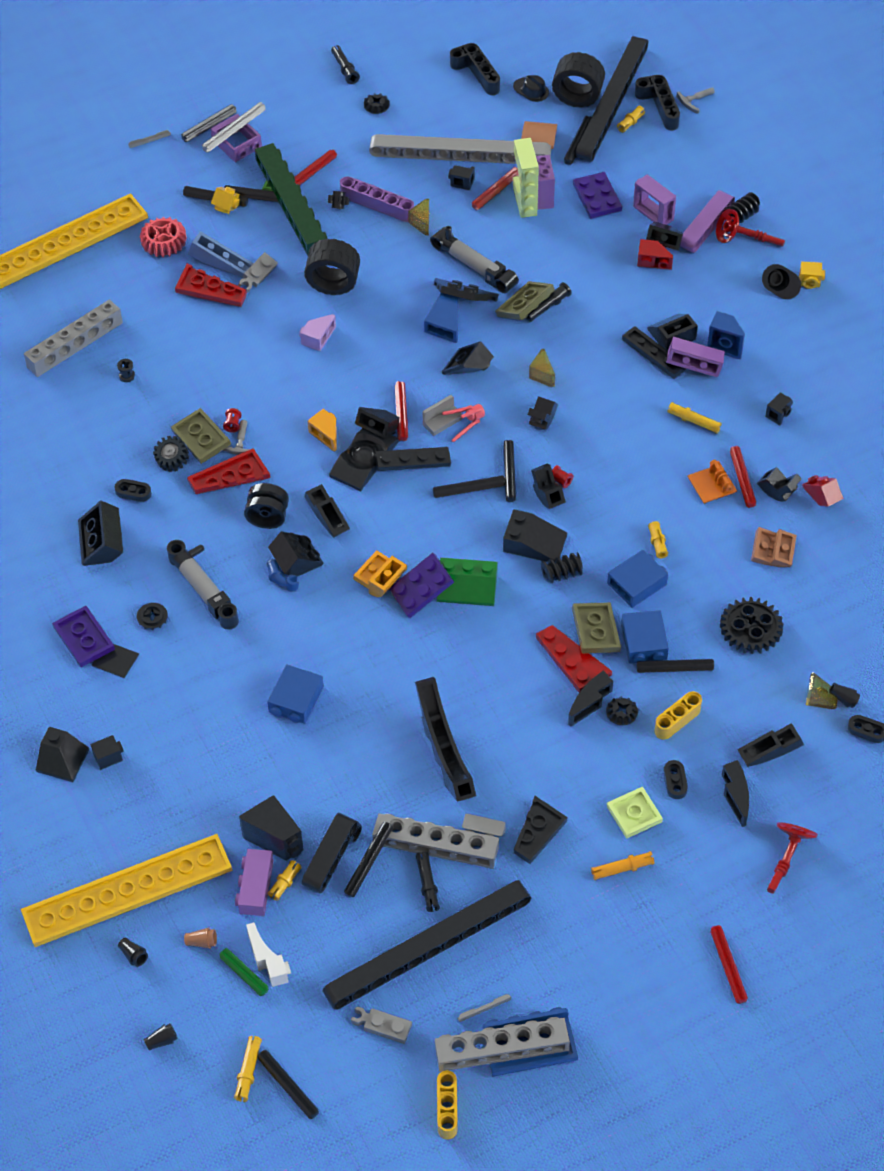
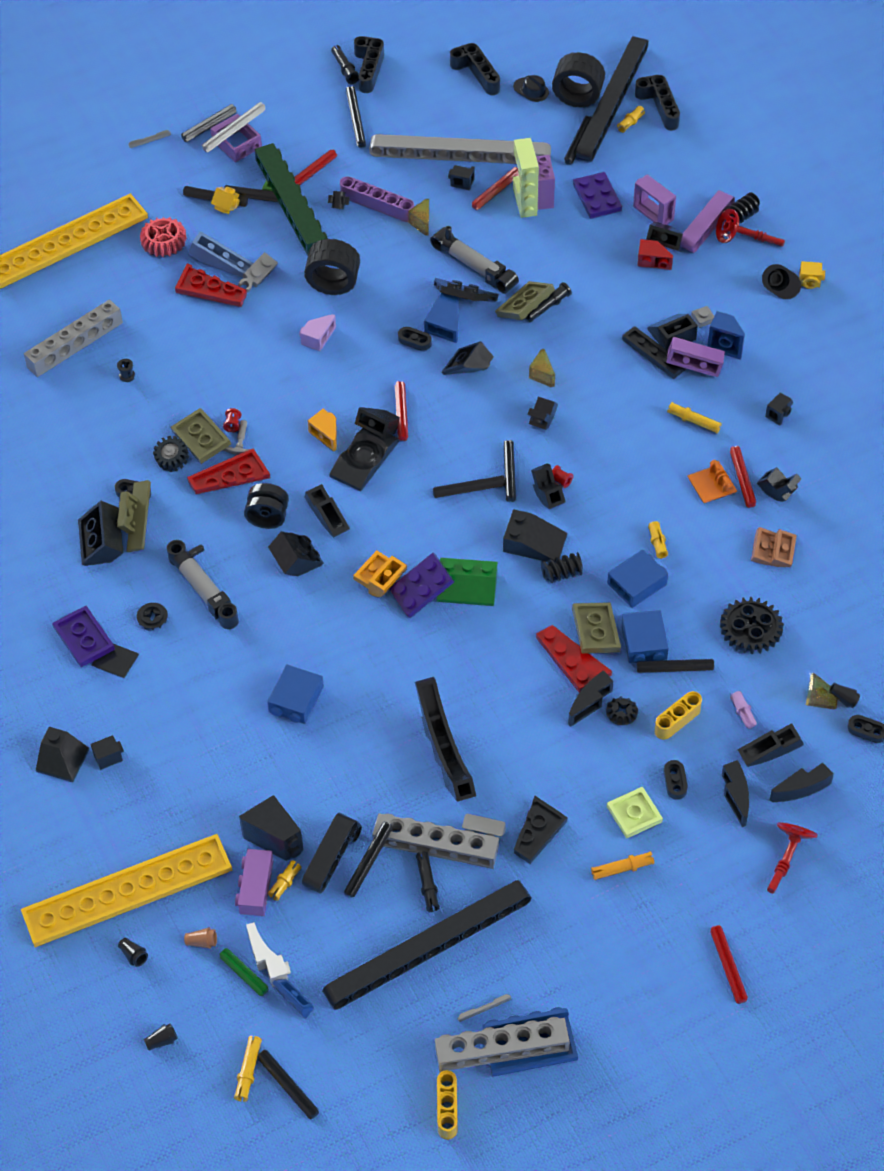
blue piece [267,559,299,591] -> none
light grey plate [351,1007,412,1044] -> none
black gear [364,93,390,114] -> none
black plate [375,447,451,471] -> none
light grey panel [422,395,463,436] -> none
coral plant [442,404,485,442] -> none
nougat slope [521,121,557,149] -> none
light grey piece [676,87,715,114] -> none
slope [802,475,844,507] -> none
none -> olive bracket [117,480,151,552]
none -> blue slope [273,979,314,1018]
none -> black axle [346,86,366,148]
none -> black beam [354,36,384,93]
none -> black plate [398,327,432,350]
none -> light grey plate [691,306,714,328]
none -> lavender axle [730,691,757,729]
none -> black slope [770,763,834,802]

